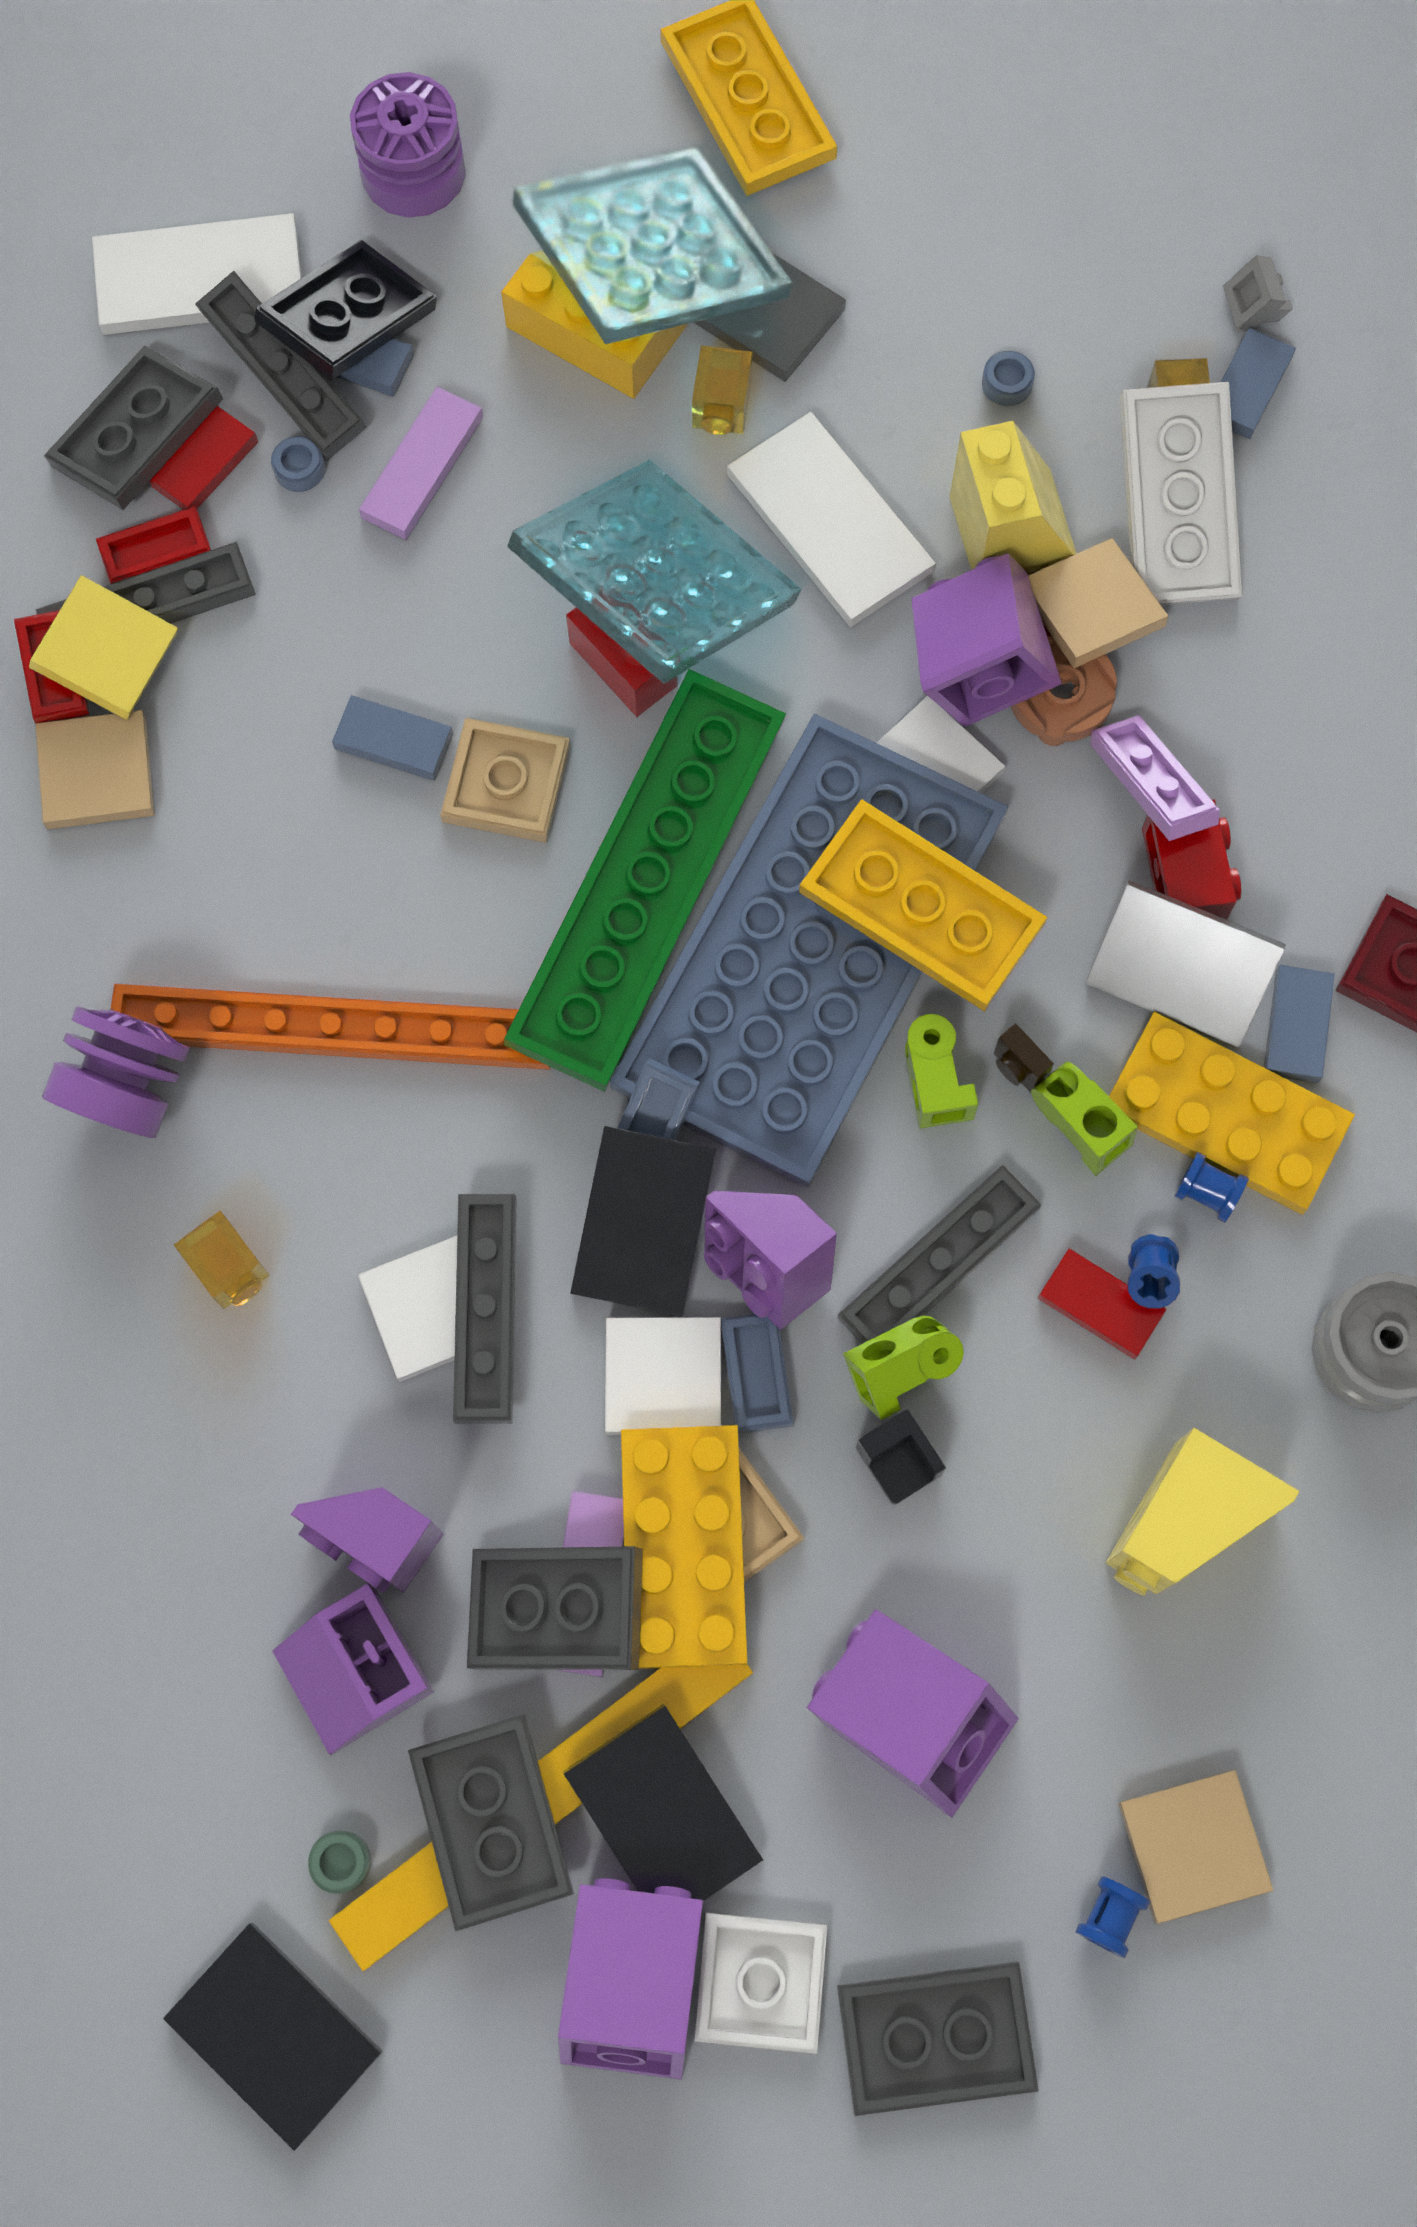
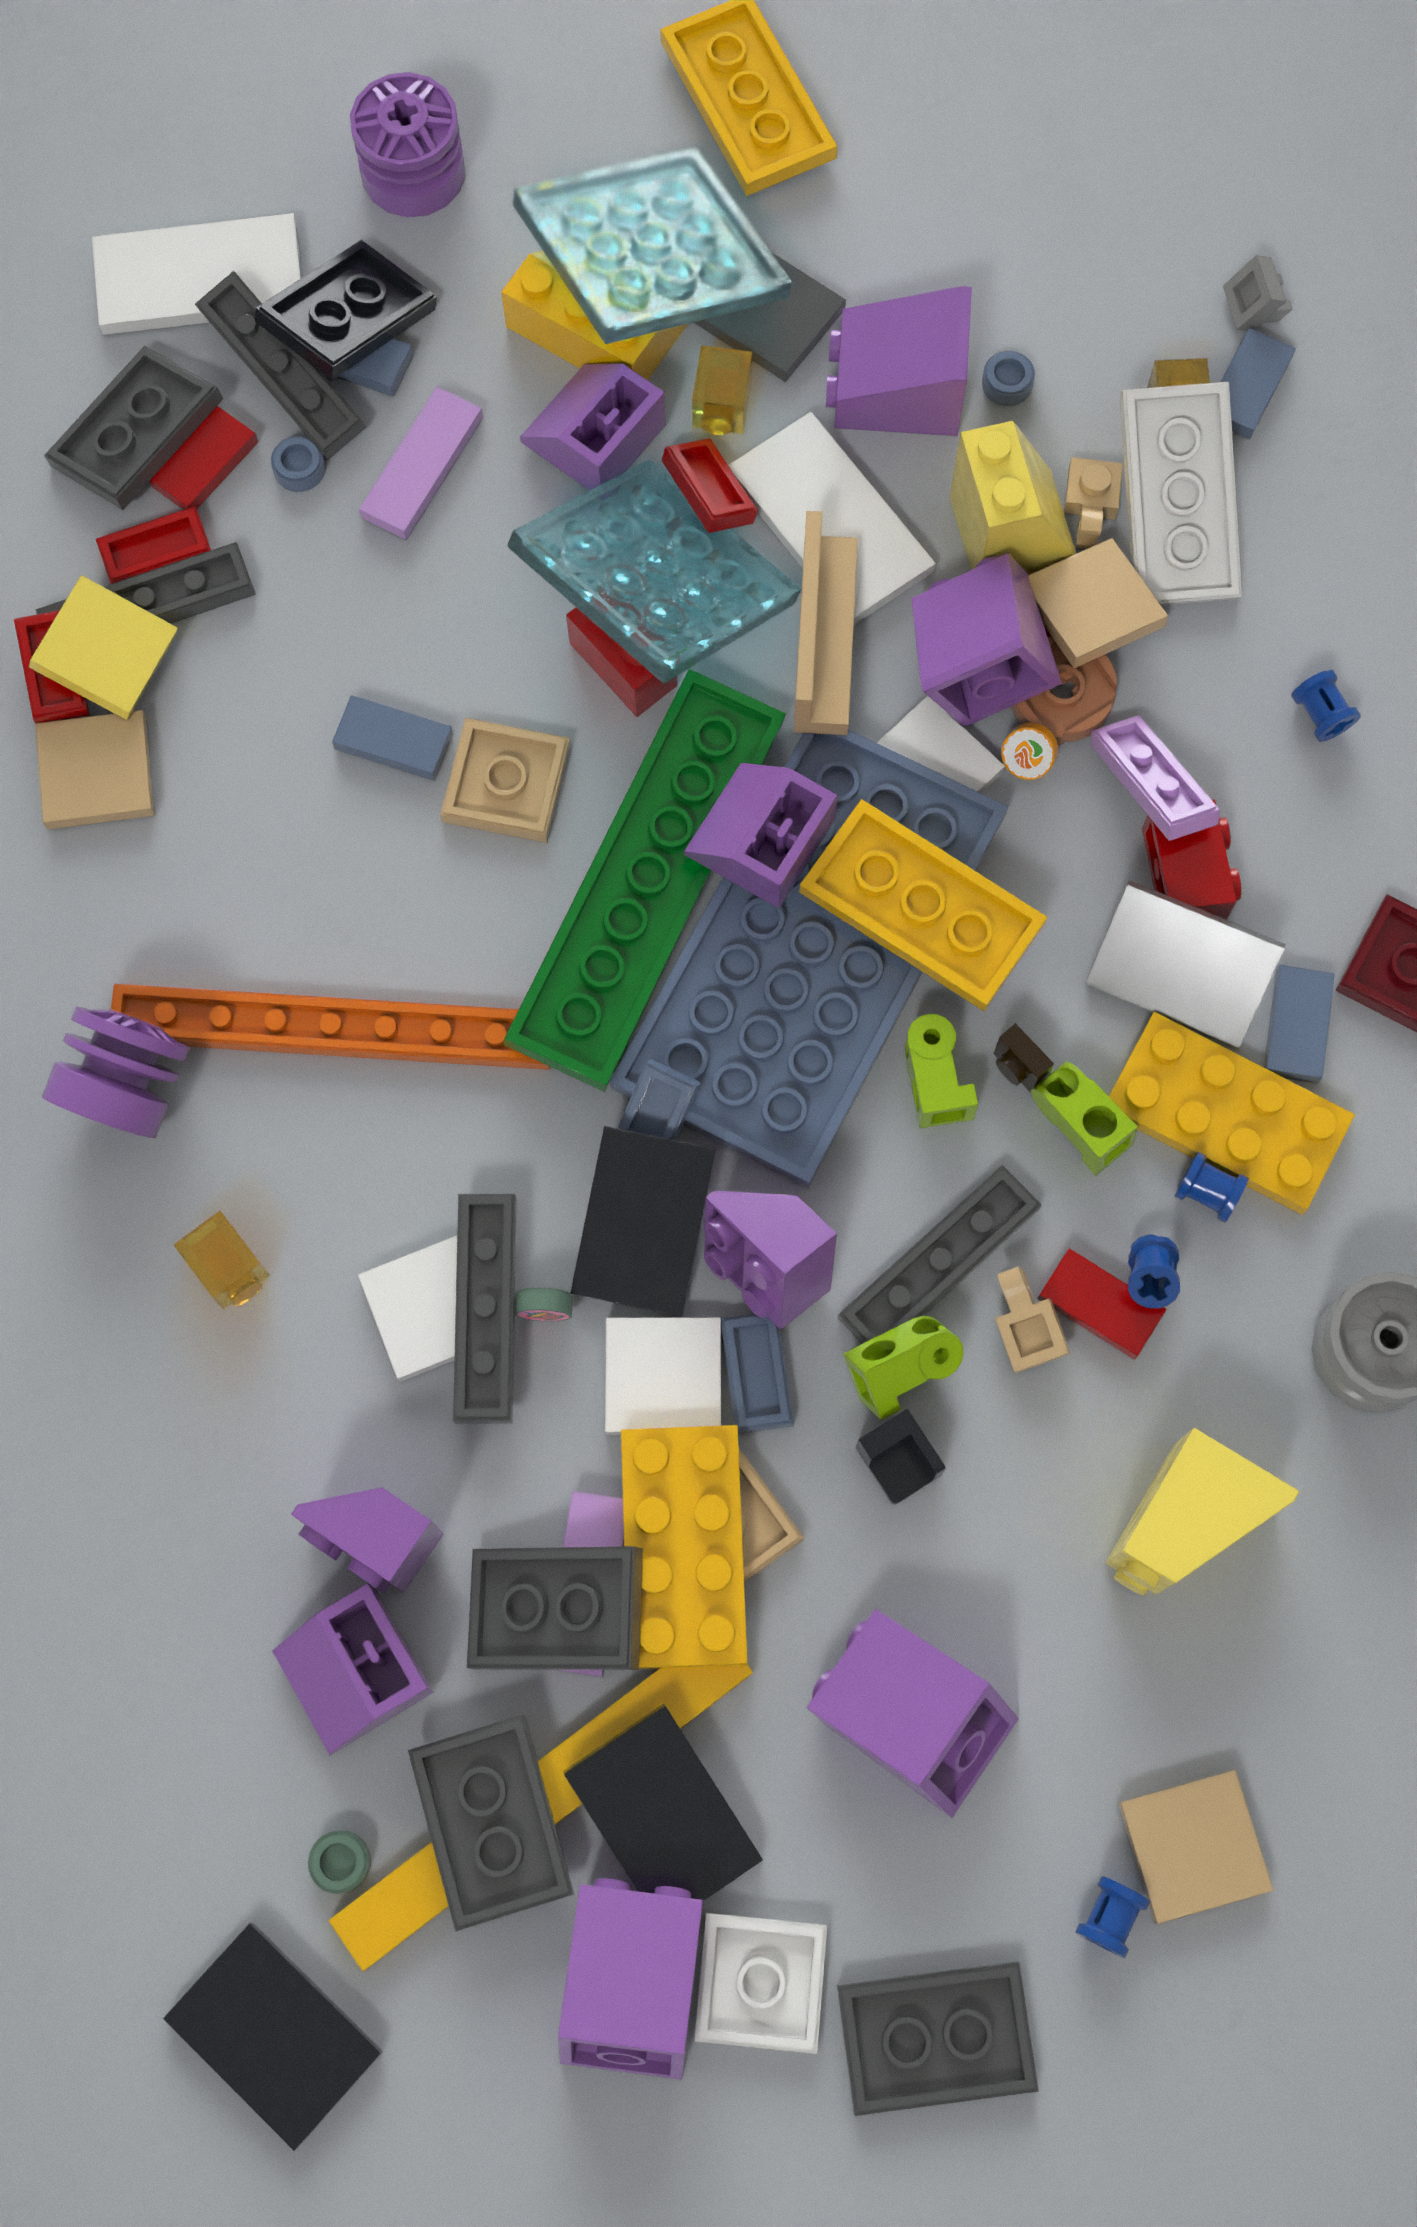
none -> sand green tile [515,1288,573,1322]
none -> medium lavender slope [520,364,666,499]
none -> red tile [661,438,758,533]
none -> medium lavender slope [684,763,838,908]
none -> tan fence [793,511,858,735]
none -> medium lavender slope [825,286,972,436]
none -> tan plate [995,1266,1071,1373]
none -> tile [1001,723,1058,780]
none -> tan plate [1064,457,1123,549]
none -> blue bush [1291,670,1361,742]

